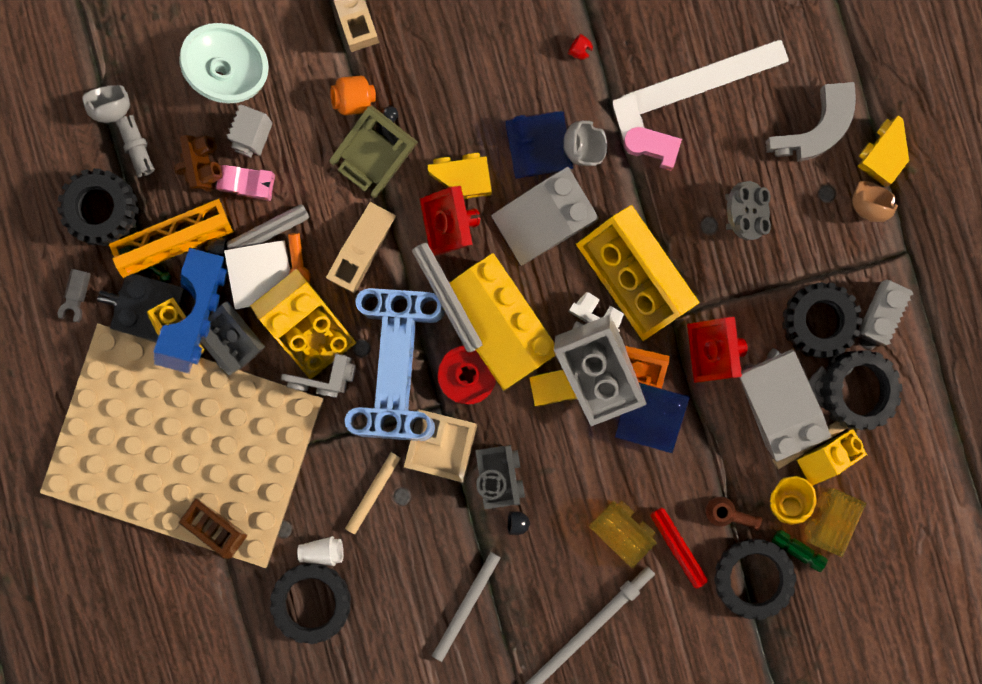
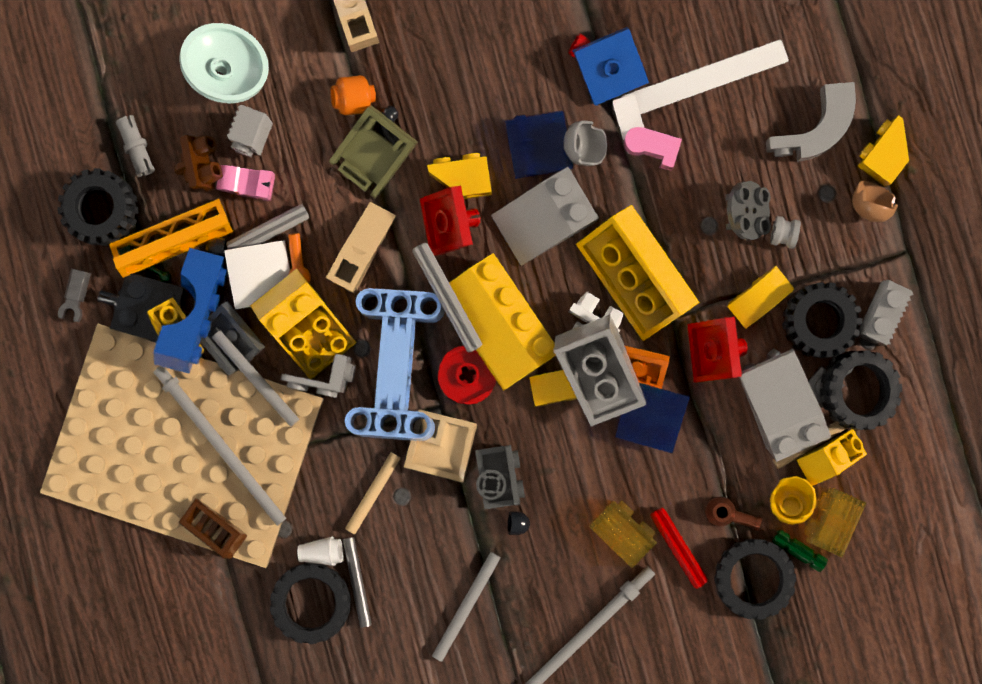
light grey hair [83,85,130,123] -> none
none -> light grey bar [153,366,286,526]
none -> light grey bar [212,330,299,427]
none -> flat silver bar [343,537,372,628]
none -> blue plate [573,27,649,106]
none -> yellow slope [727,266,794,329]
none -> light grey wheel [770,216,801,249]

